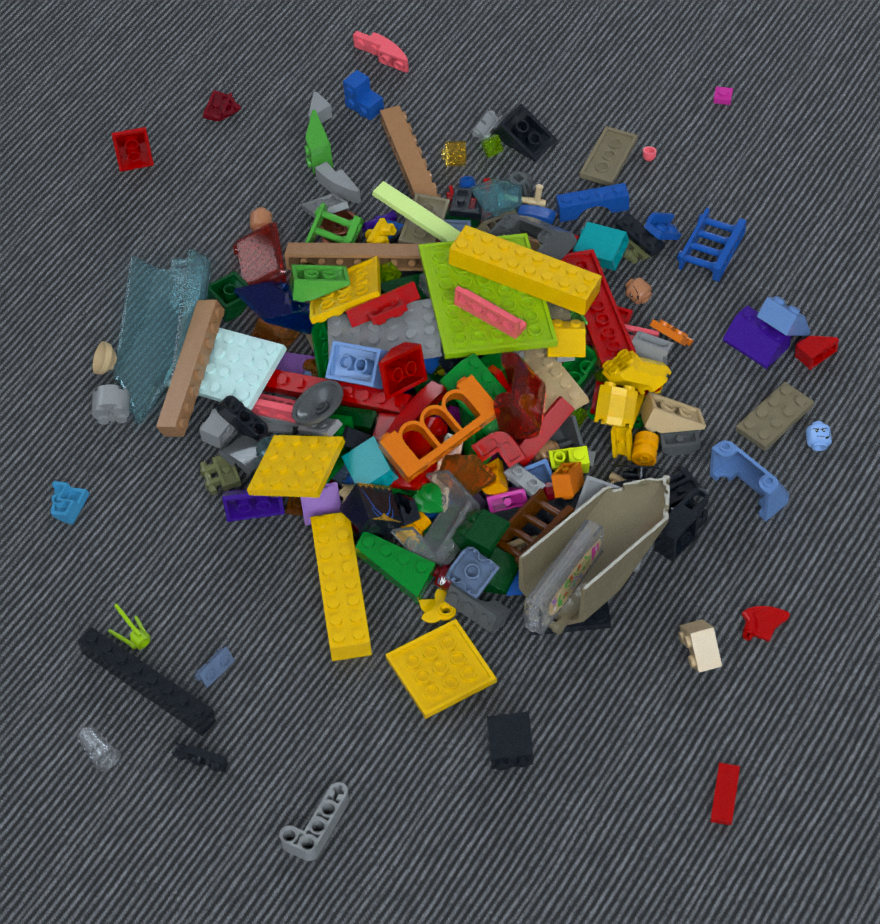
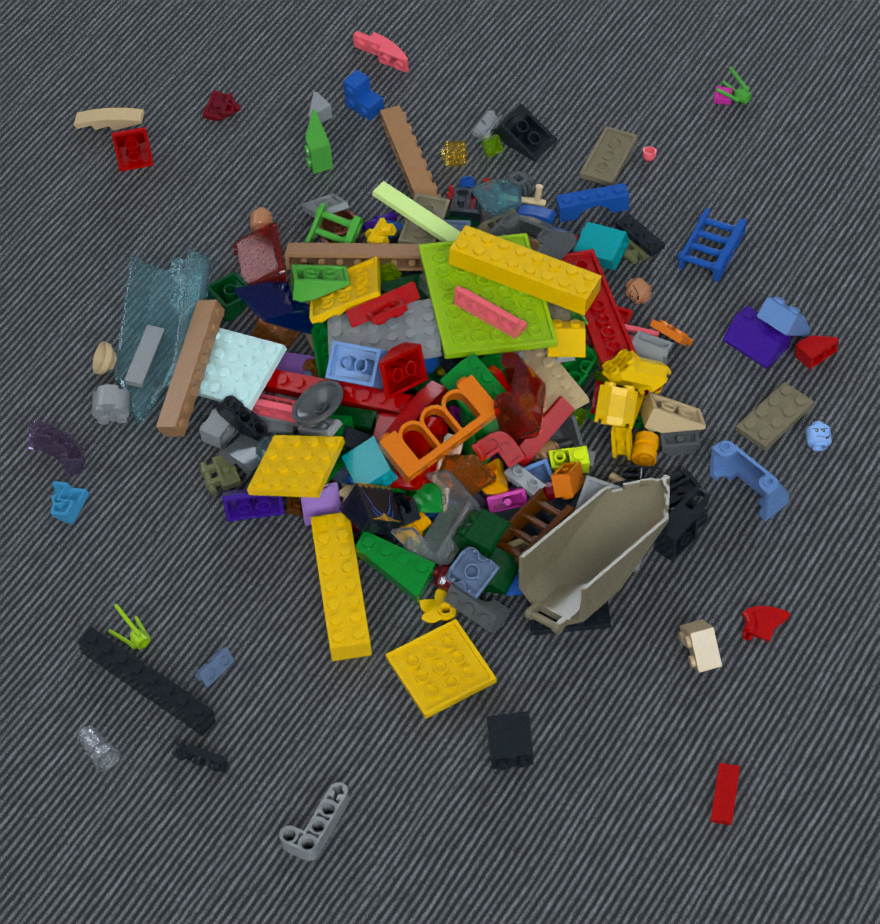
light grey slope [315,162,361,203] -> none
clear brick [524,519,603,635] -> none
blue bracket [644,212,682,240] -> none
none -> clear purple brick [28,420,84,477]
none -> tan slope [74,108,145,131]
none -> light grey tile [124,325,165,388]
none -> bright green plant [716,66,752,105]

